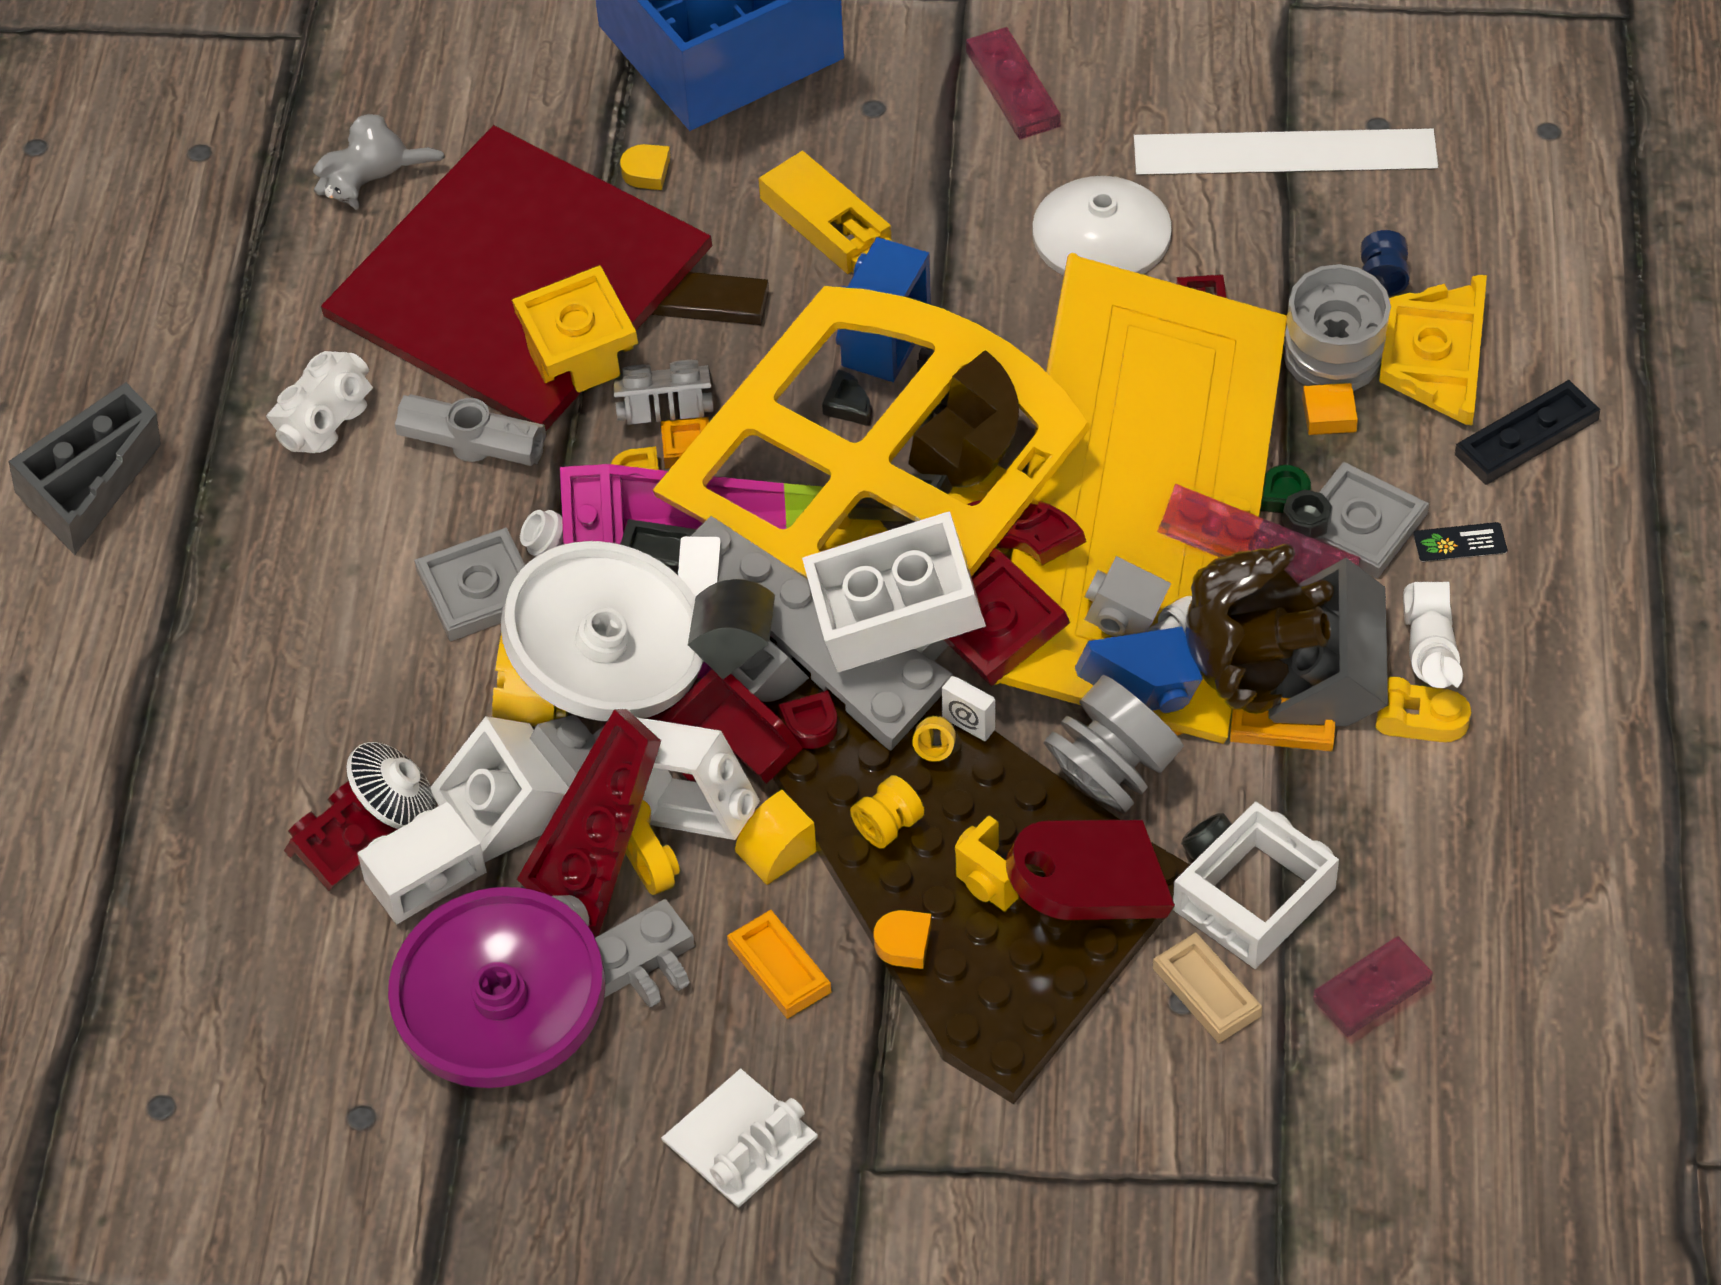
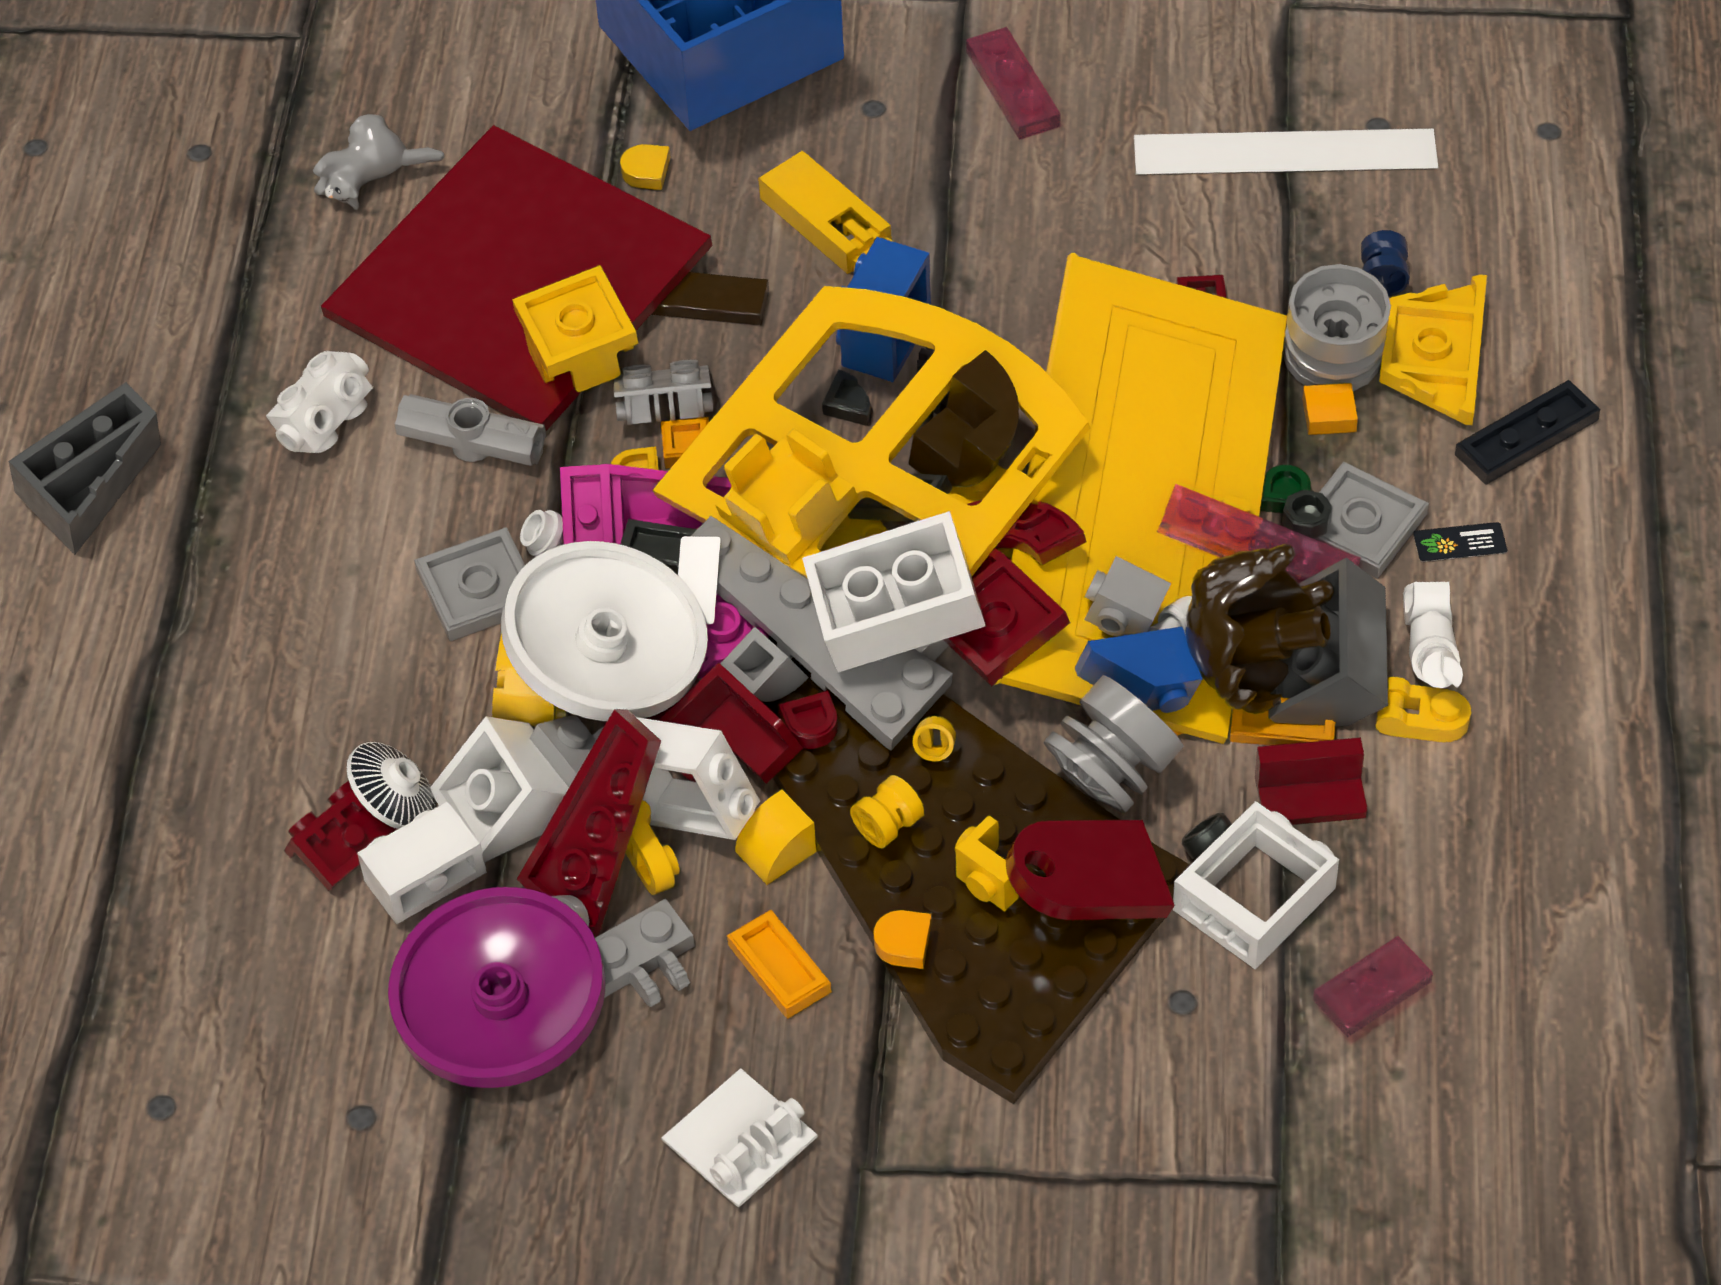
pearl dark grey brick [687,579,775,679] -> none
white tile [942,676,995,741] -> none
white dish [1033,176,1171,276] -> none
tan tile [1153,932,1262,1044] -> none
none -> yellow panel [715,428,858,566]
none -> dark red panel [1255,737,1367,825]

